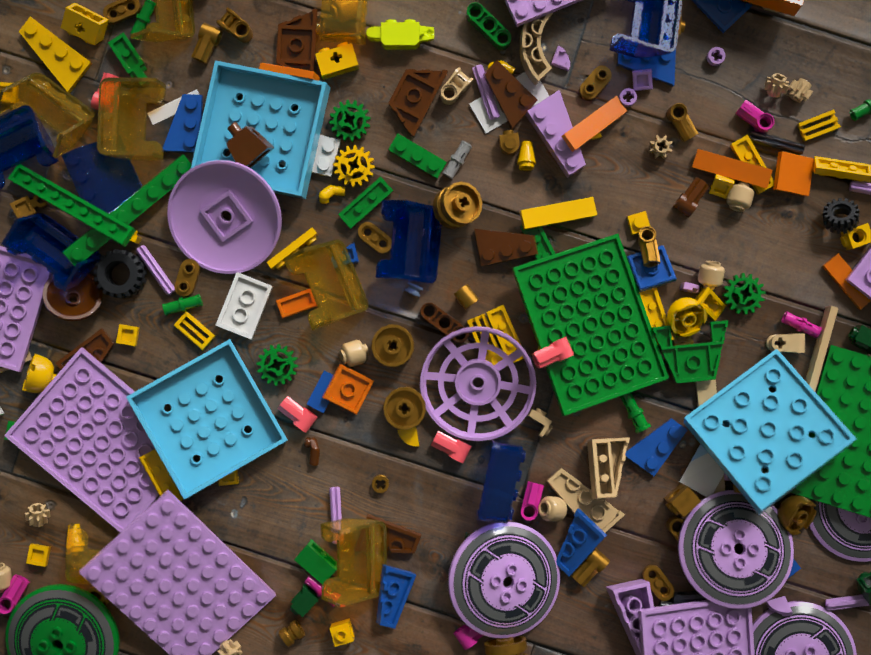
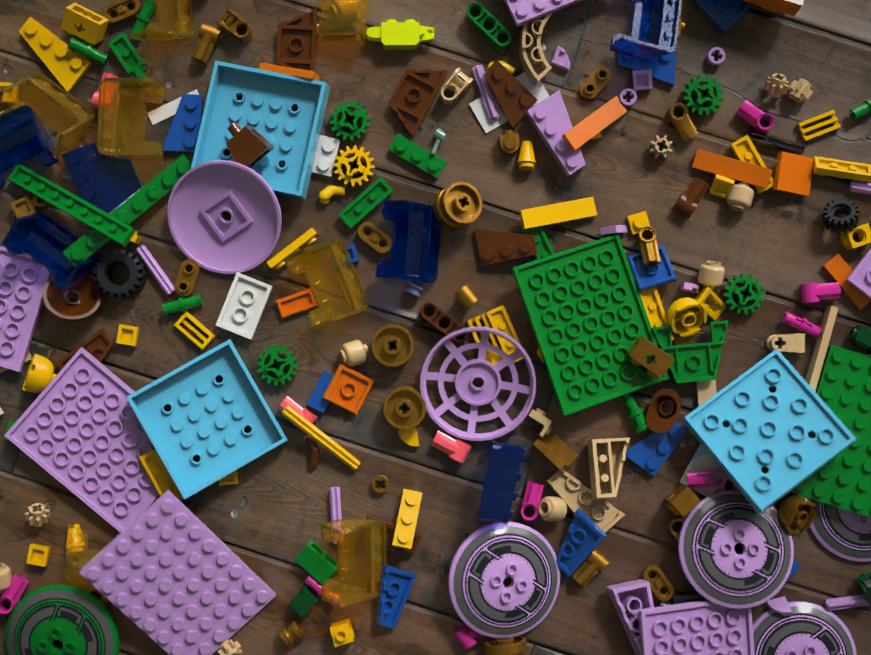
yellow brick [315,42,359,80] -> none
light grey pin [443,140,472,179] -> none
coral piece [532,337,574,369] -> none
none -> green pin [67,37,108,66]
none -> yellow axle [282,406,360,470]
none -> yellow plate [392,489,422,550]
none -> sand green hand [430,128,446,156]
none -> pearl gold panel [533,431,578,473]
none -> lavender tile [600,225,627,235]
none -> pearl gold brick [627,335,675,378]
none -> reddish brown piece [646,388,681,433]
none -> green gear [682,74,724,117]
none -> dark pink piece [687,469,726,489]
none -> dark pink piece [800,282,841,303]

